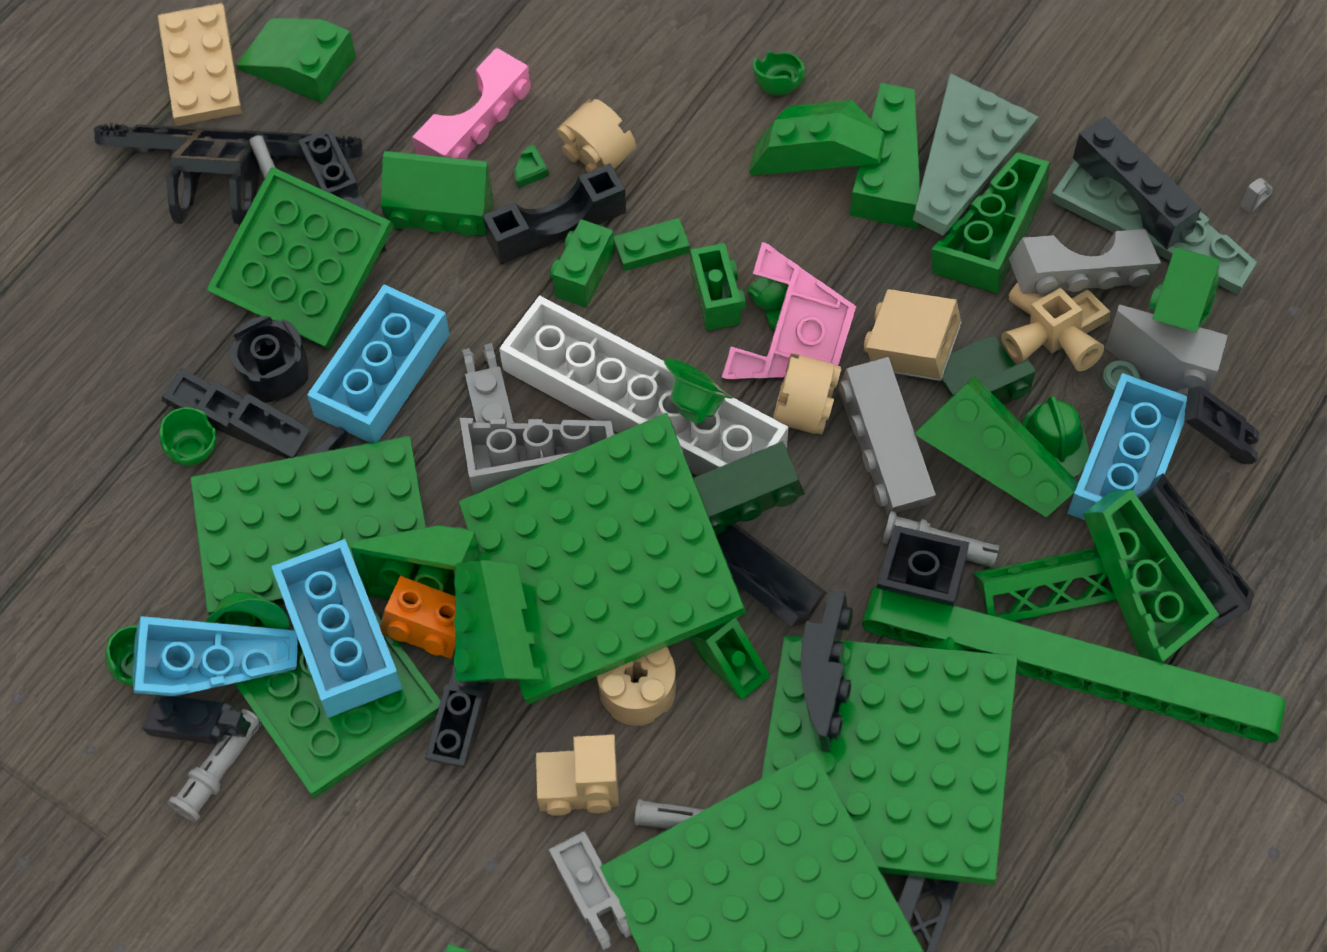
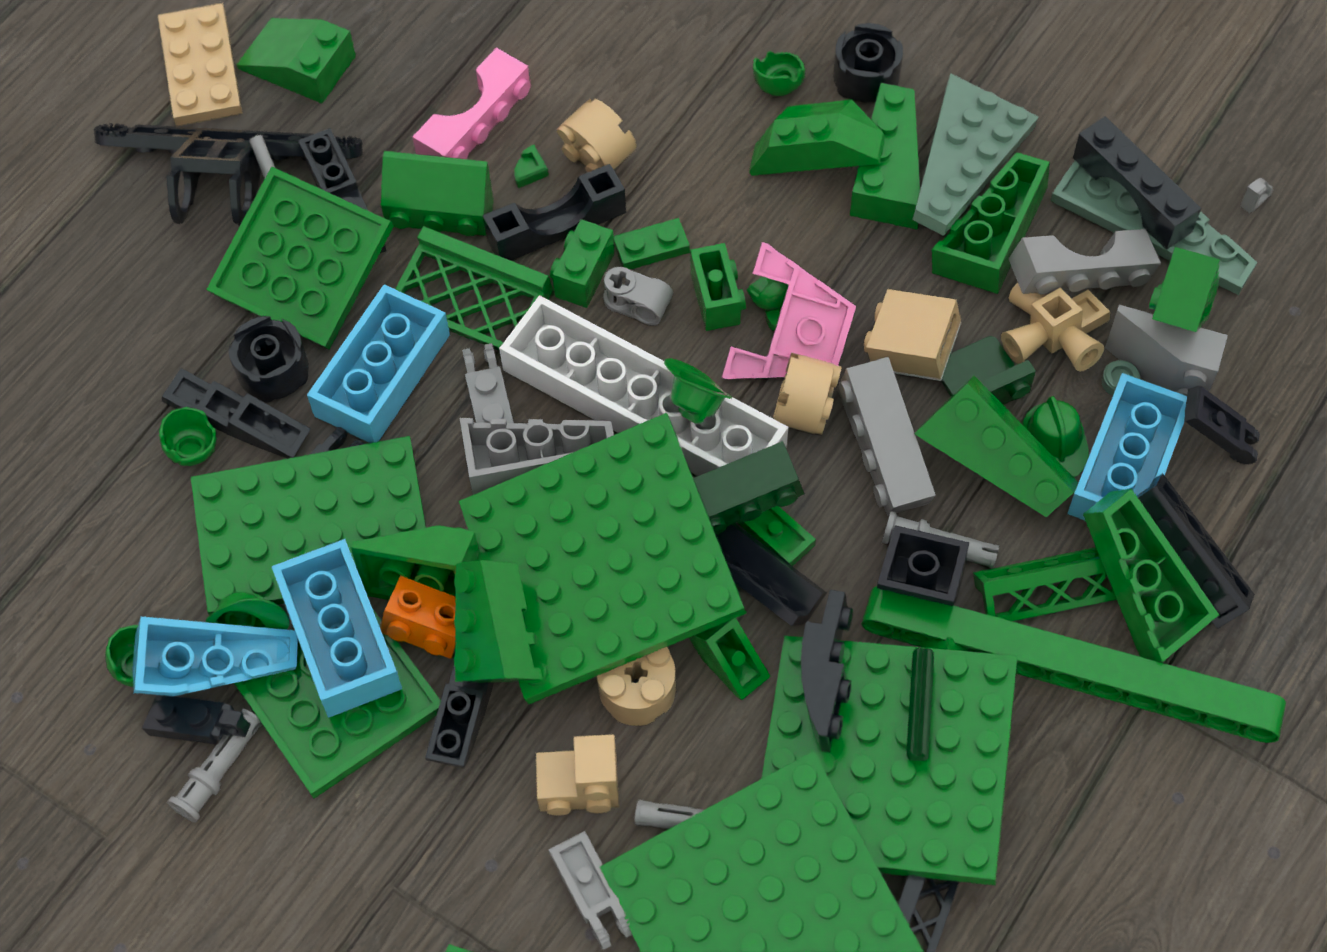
none -> green fence [395,226,553,351]
none -> light grey piece [603,267,674,325]
none -> green plate [737,506,816,566]
none -> black brick [833,23,903,102]
none -> dark green axle [906,648,934,761]

